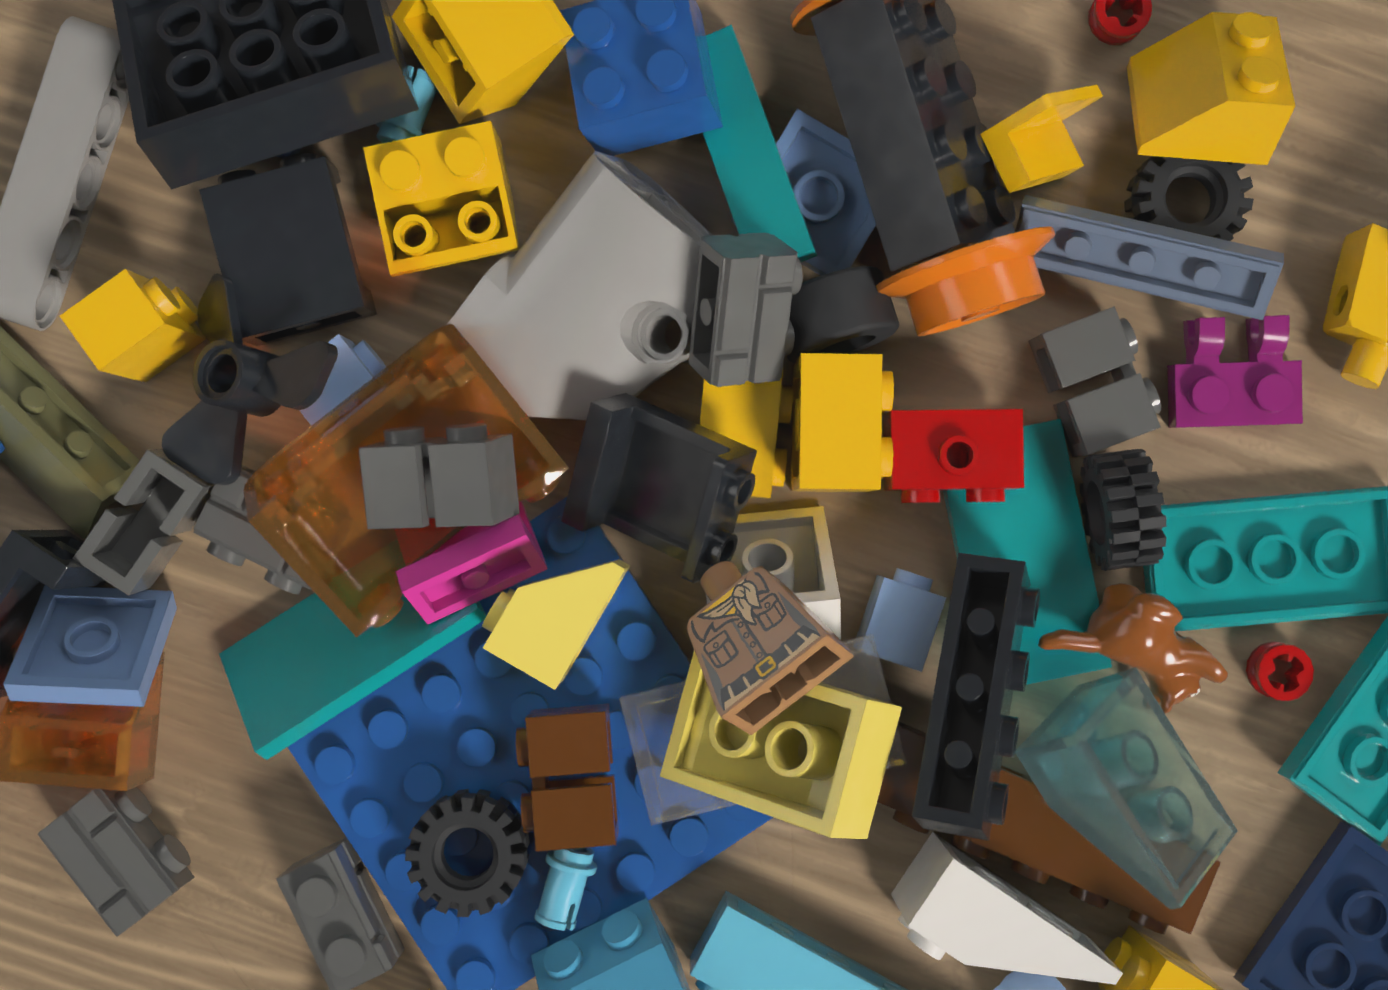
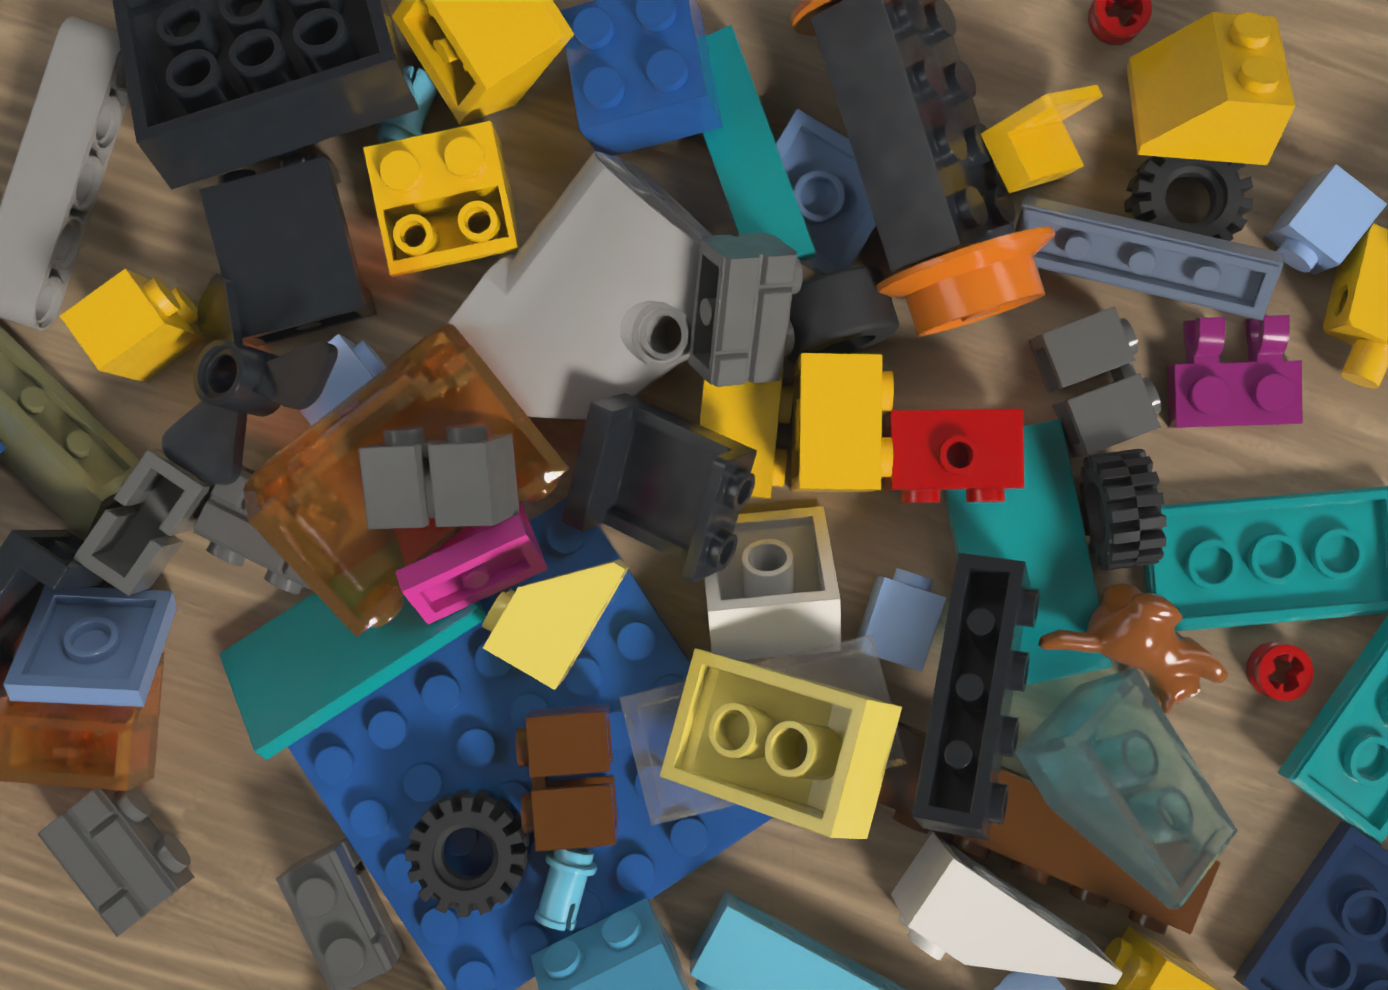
medium nougat torso [687,561,854,735] -> none
none -> light blue brick [1265,164,1387,275]

